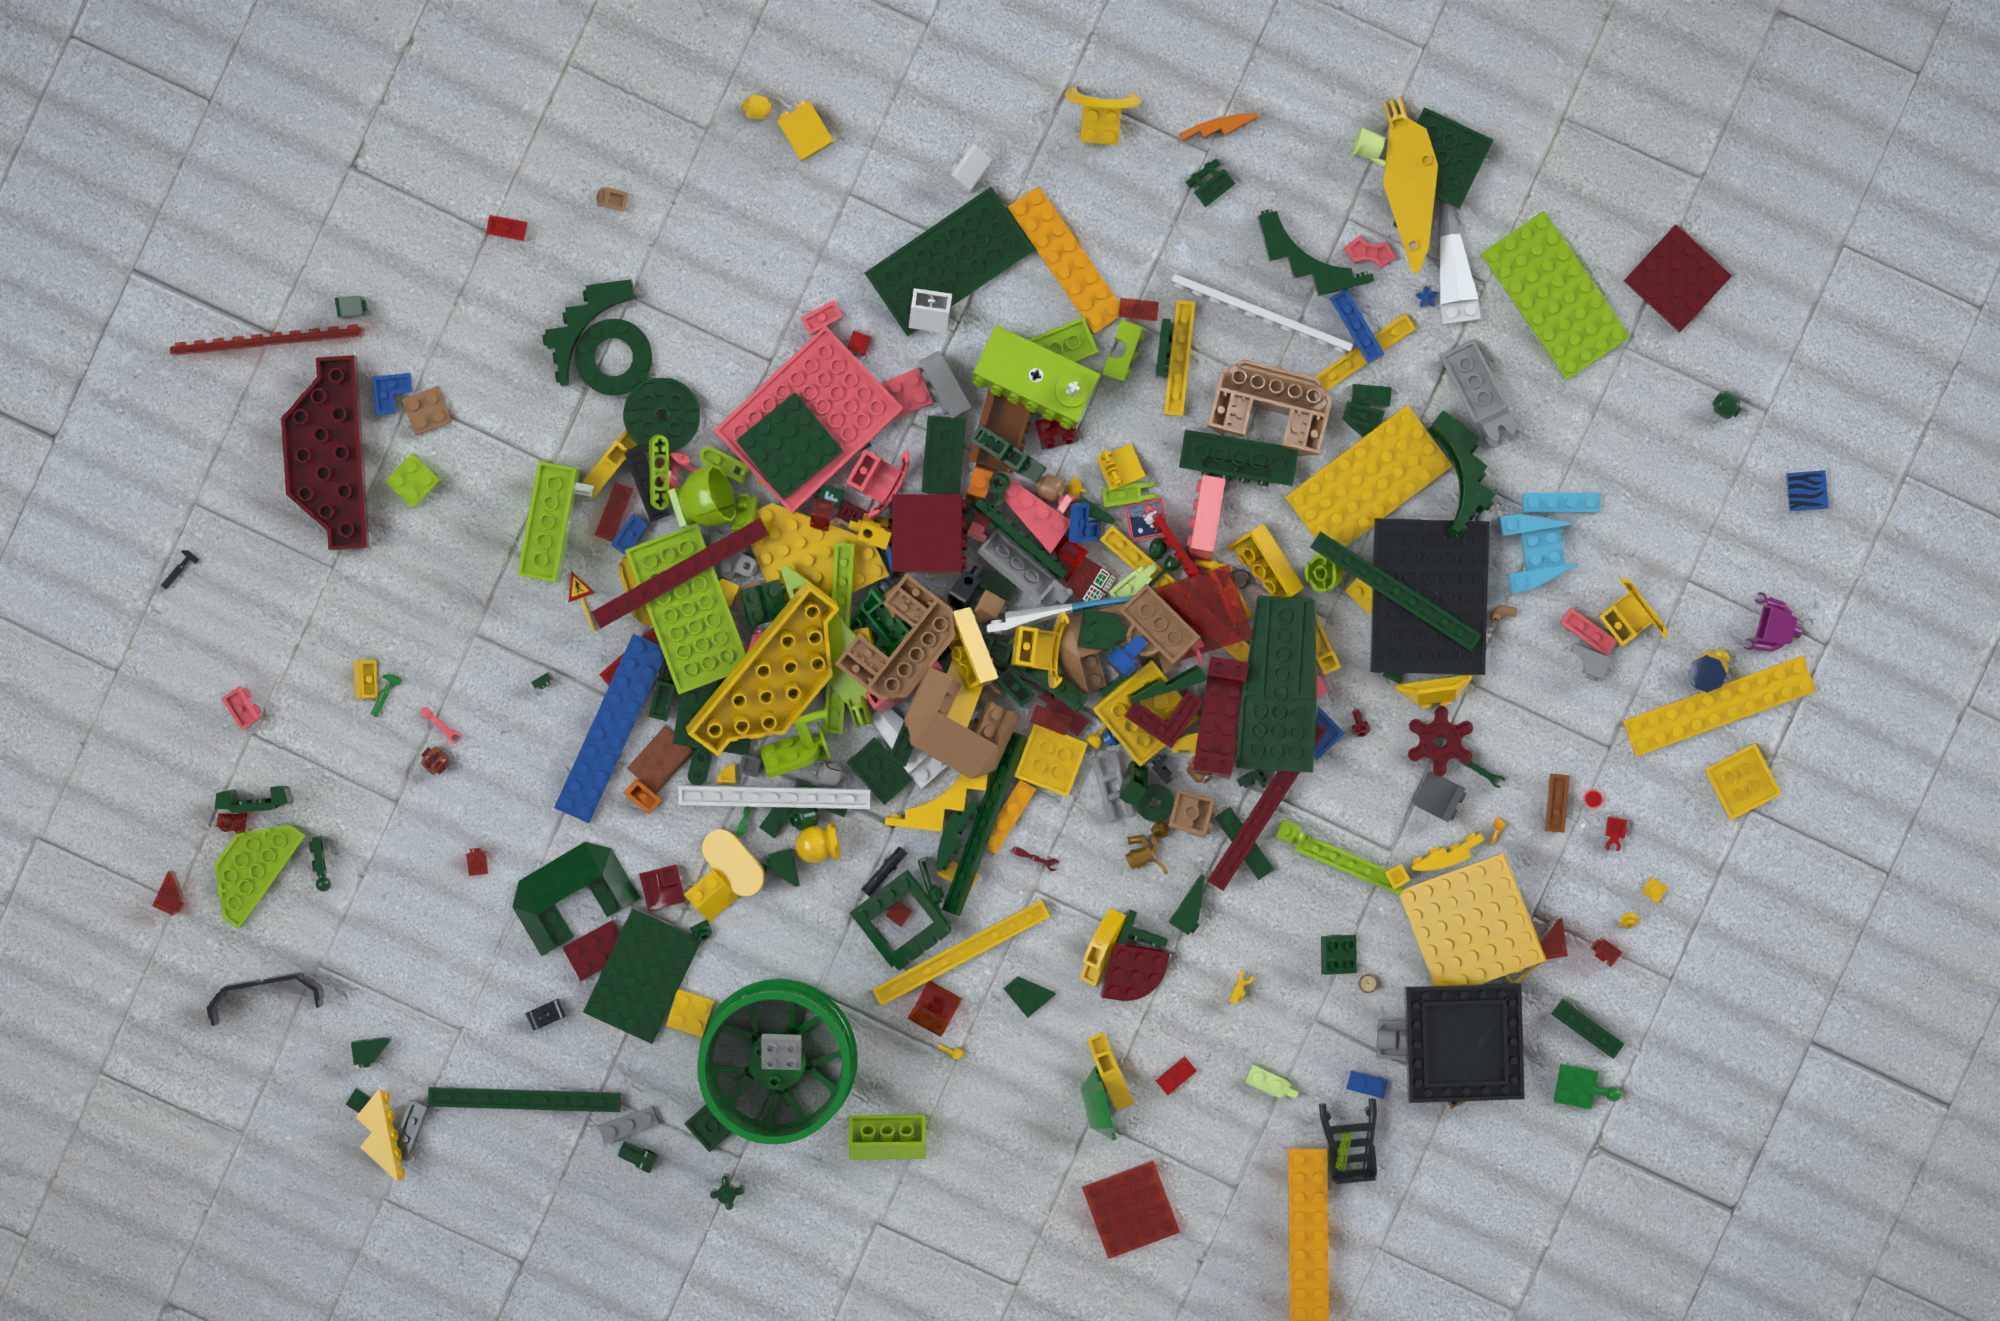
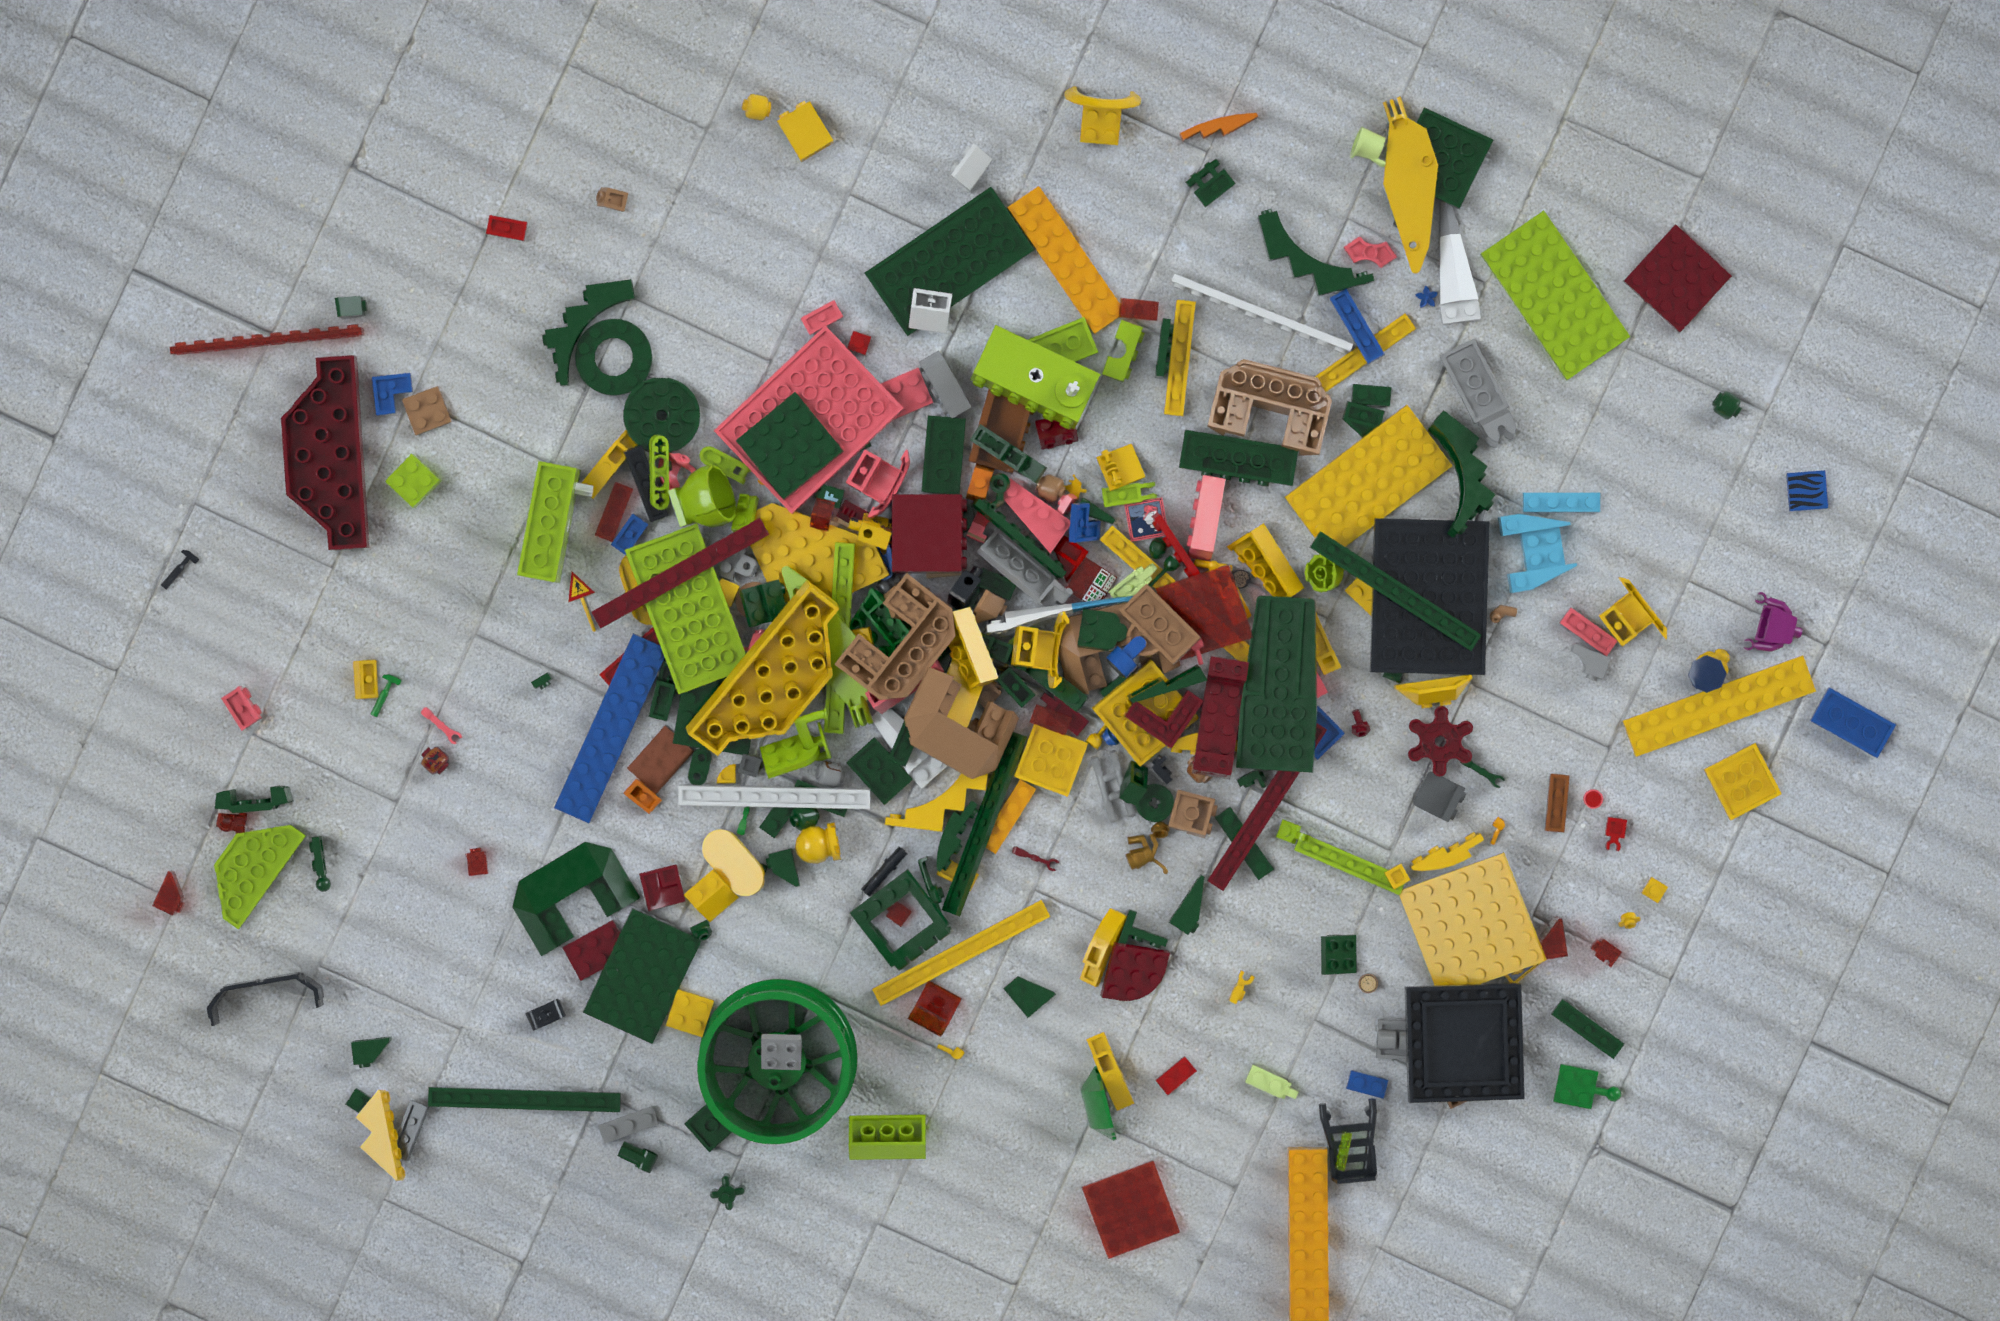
none -> blue plate [1810,687,1896,758]

